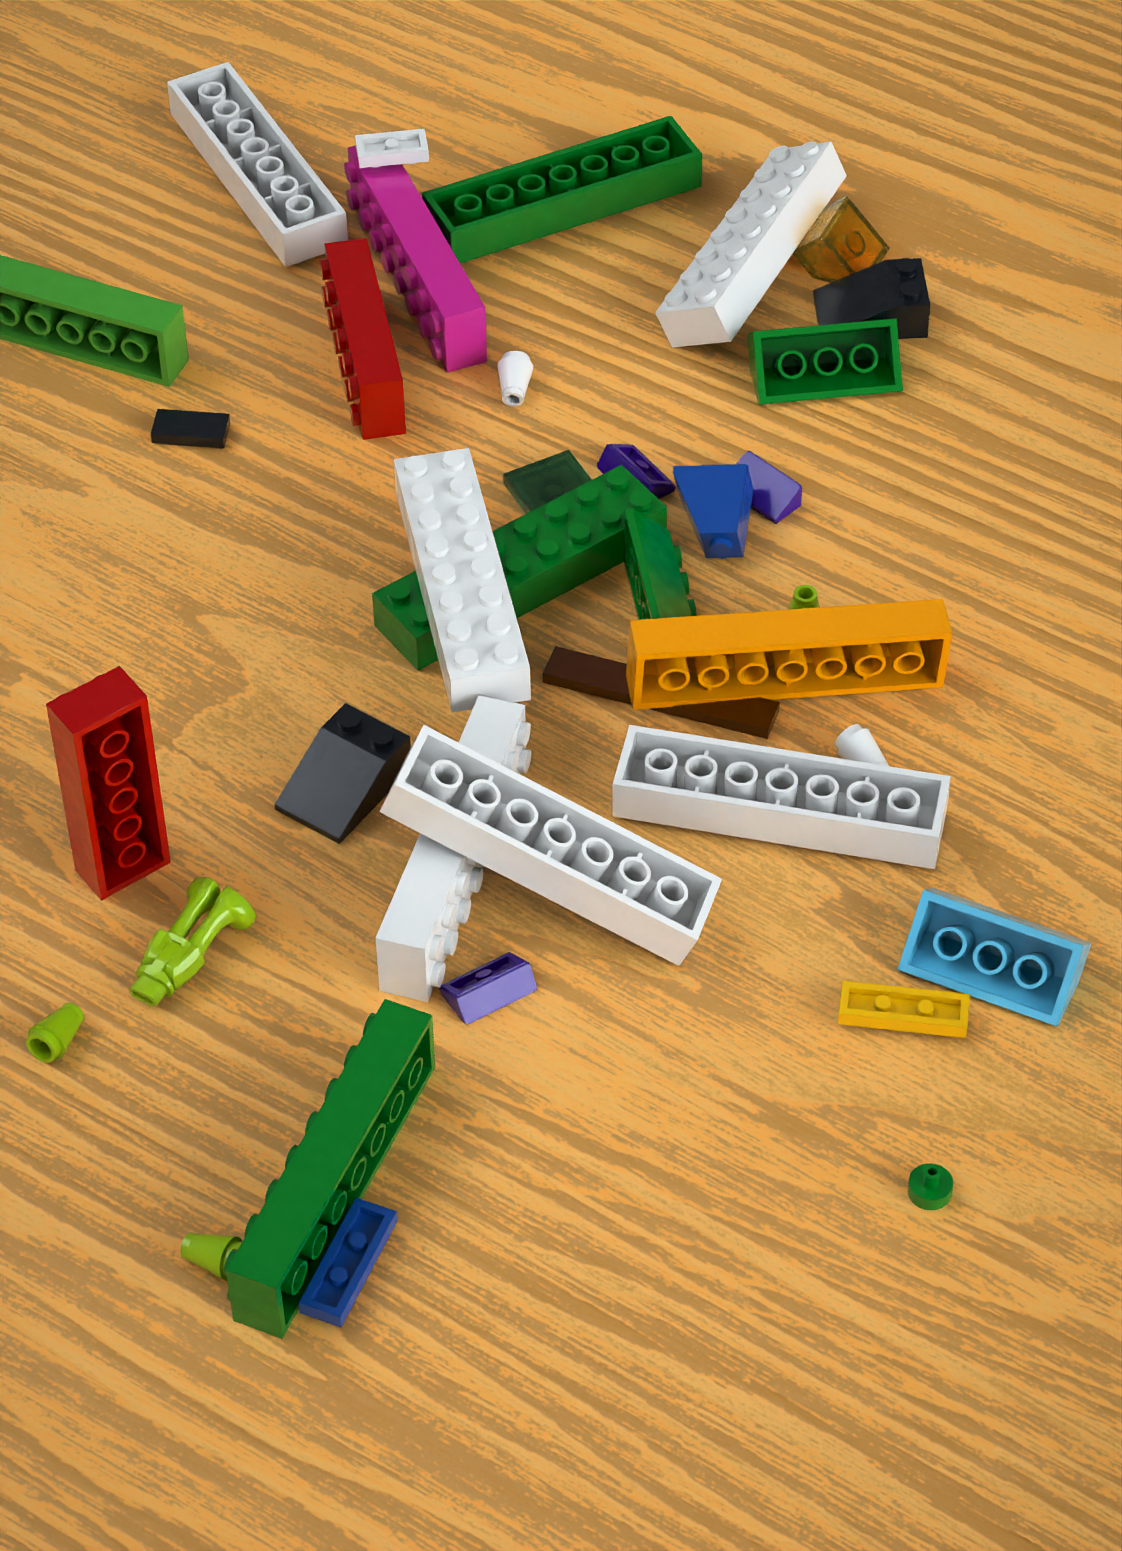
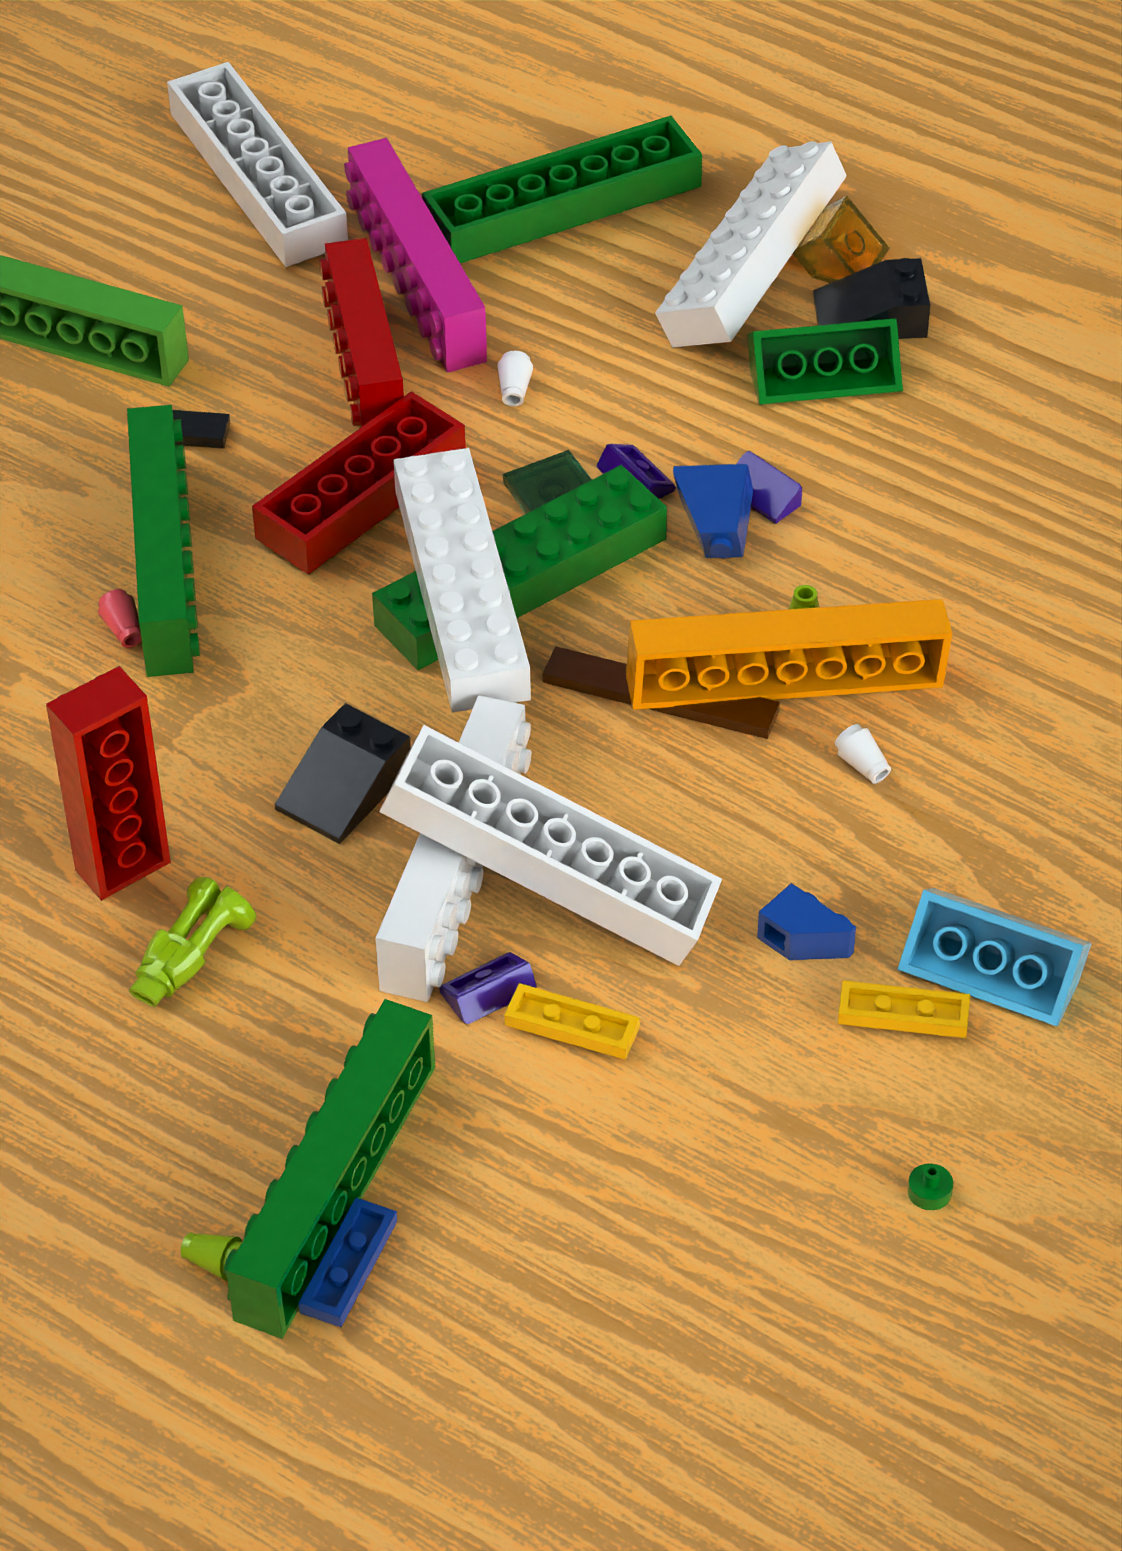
lime cone [26,1003,85,1063] -> none
white plate [355,129,429,168] -> none
white brick [612,725,951,869] -> none
green slope [624,508,697,620] -> none
none -> coral cone [98,589,142,648]
none -> green brick [127,405,200,677]
none -> red brick [252,391,466,575]
none -> yellow plate [504,983,640,1060]
none -> blue slope [757,883,856,960]

